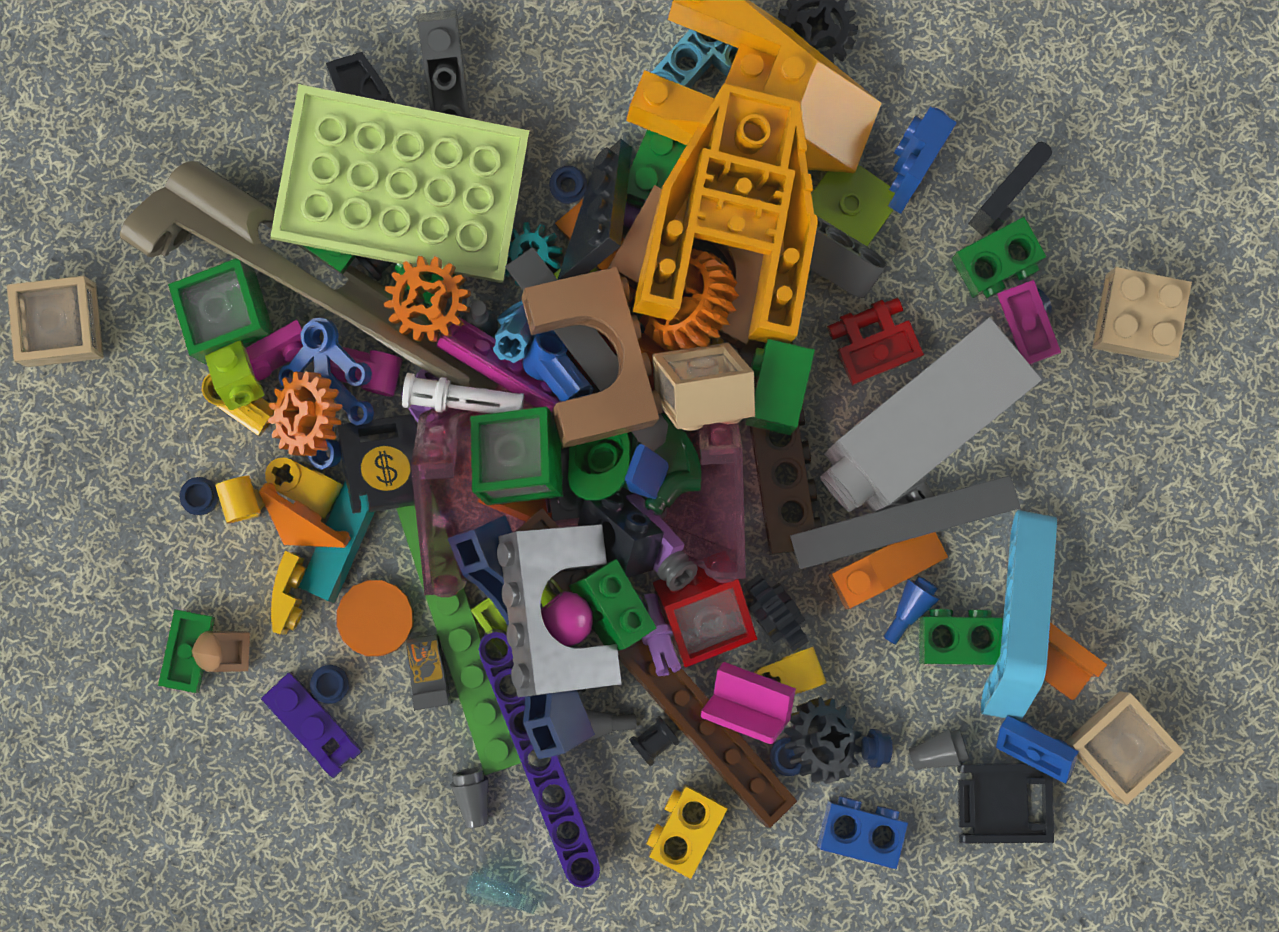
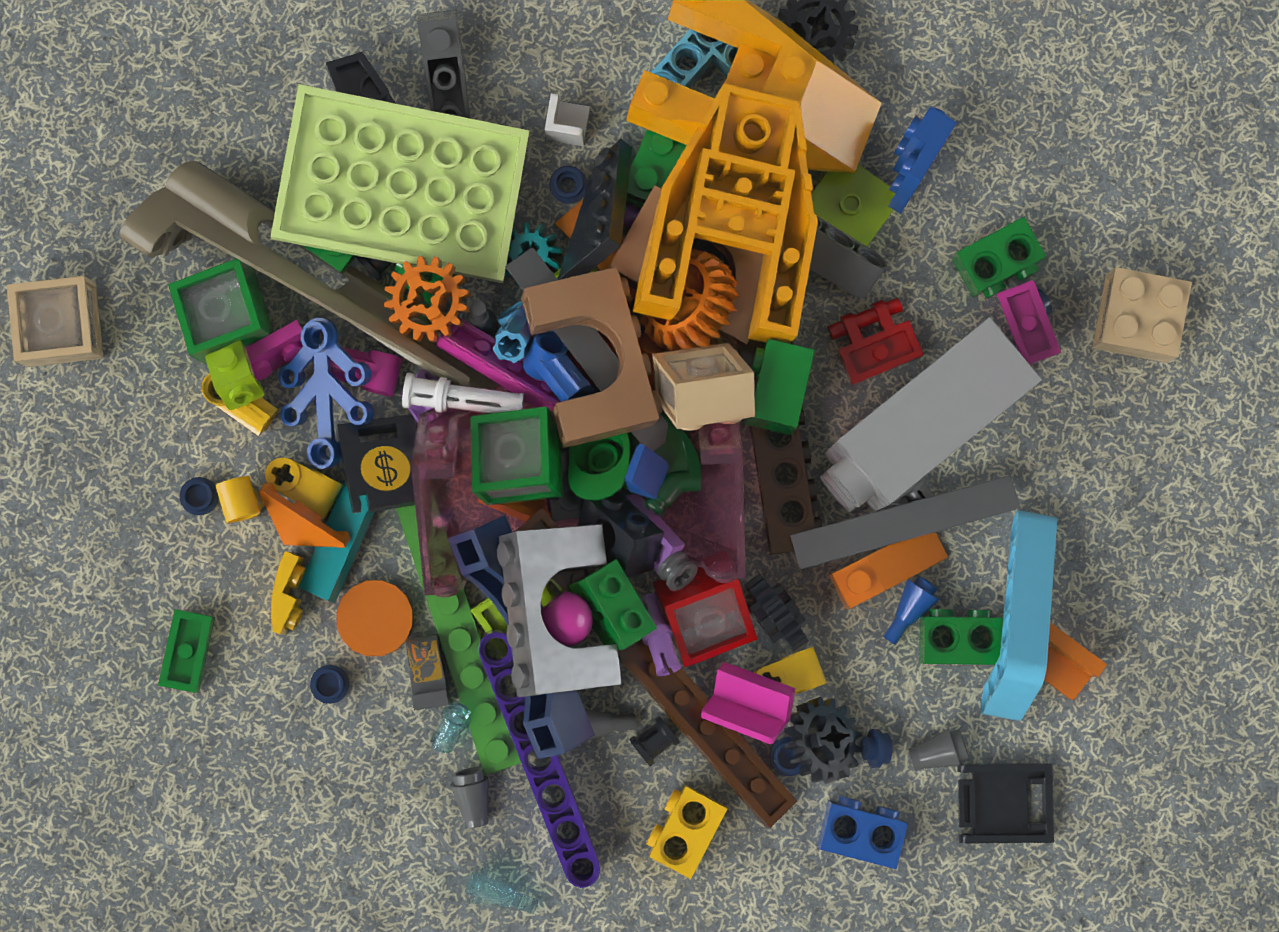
medium nougat plate [192,631,250,672] -> none
dark purple plate [260,672,363,778] -> none
orange gear [268,371,342,456] -> none
black container [968,142,1052,236] -> none
blue plate [996,715,1079,784] -> none
piece [1065,691,1184,805] -> none
none -> clear light blue pin [430,703,471,753]
none -> white panel [545,93,590,146]

